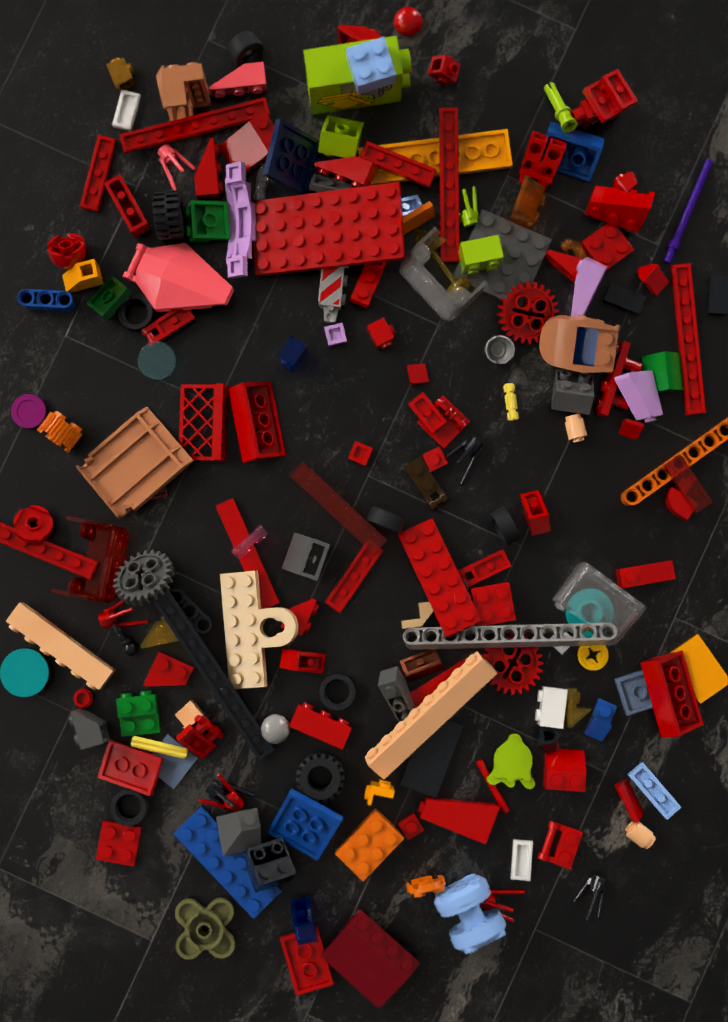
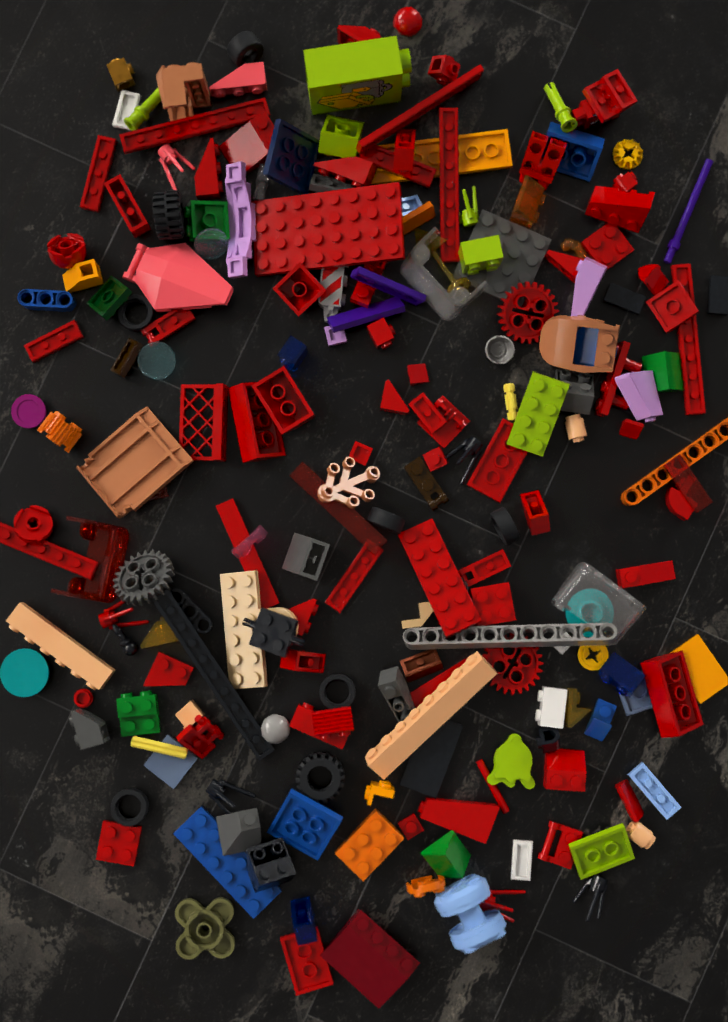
red plate [97,740,164,796] -> none
red plant [198,773,244,812] -> none
light blue brick [346,37,396,94] -> none
none -> red tile [24,320,84,363]
none -> dark brown plate [110,338,143,378]
none -> lime pin [123,88,162,131]
none -> clear light blue piece [194,228,229,259]
none -> black plate [243,607,306,658]
none -> red slope [252,366,315,435]
none -> red slope [272,262,326,317]
none -> red brick [312,706,354,739]
none -> plant [317,457,380,509]
none -> dark purple tile [327,297,405,333]
none -> dark purple tile [350,266,427,306]
none -> red tile [356,64,484,154]
none -> red slope [380,379,410,415]
none -> red slope [393,129,416,173]
none -> green slope [420,830,471,878]
none -> red tile [467,418,528,503]
none -> lime plate [507,371,570,457]
none -> lime plate [568,823,635,880]
none -> clear blue brick [599,652,646,697]
none -> yellow gear [613,139,643,169]
none -> red plate [646,280,700,334]

